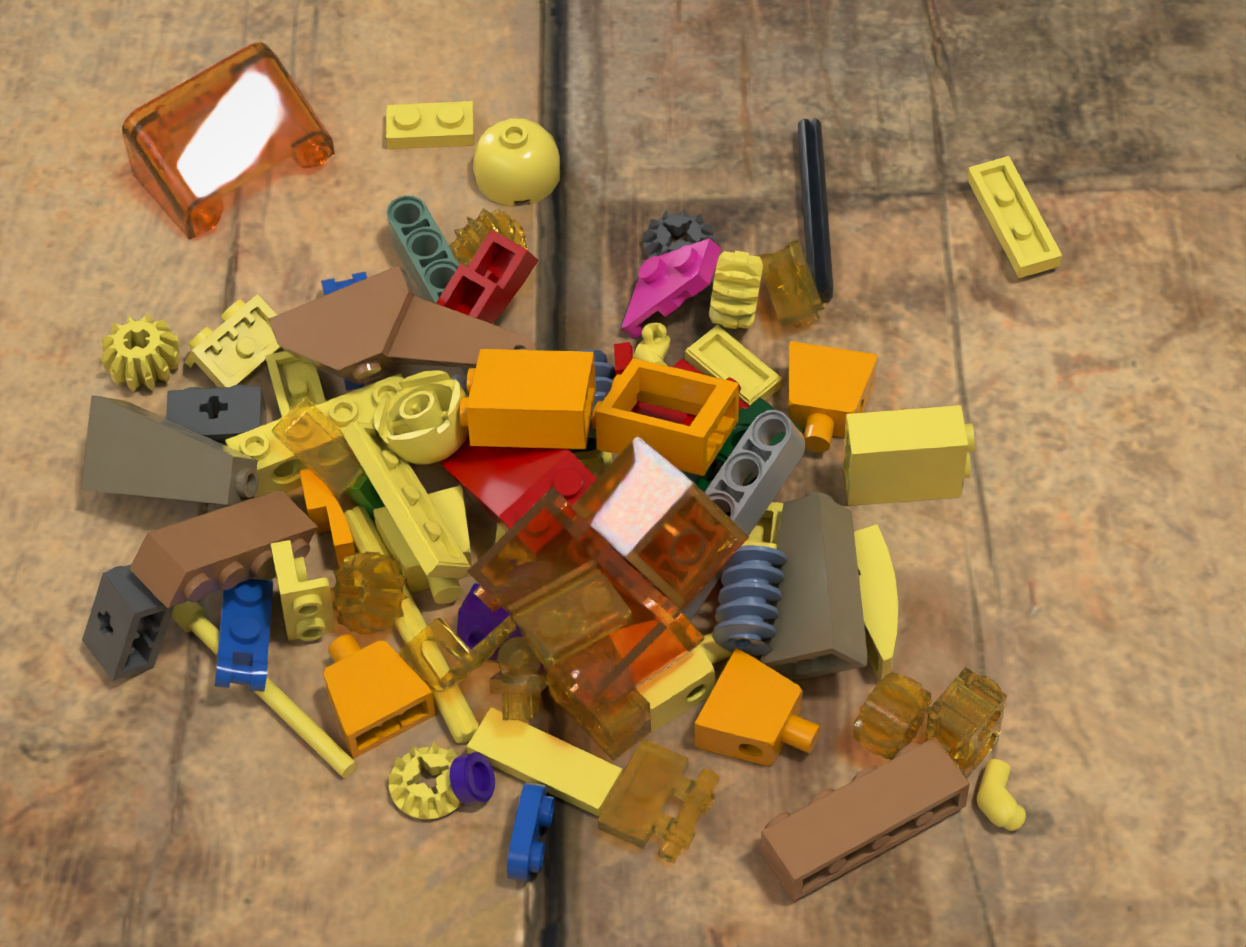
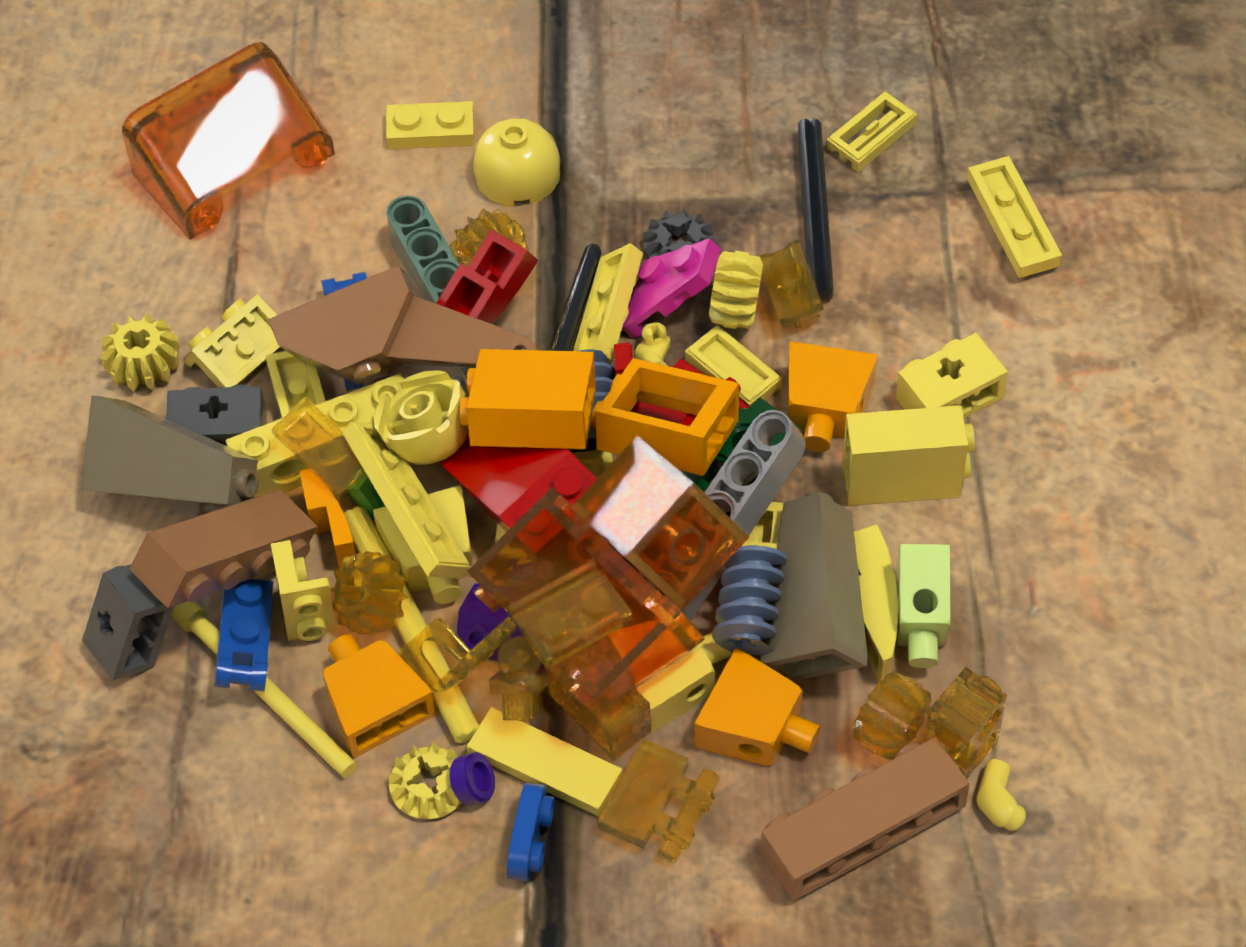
none -> black bar [550,244,602,351]
none -> light yellow plate [573,243,643,364]
none -> light yellow tile [826,91,918,172]
none -> yellowish green torso [895,544,950,668]
none -> light yellow brick [896,333,1008,418]

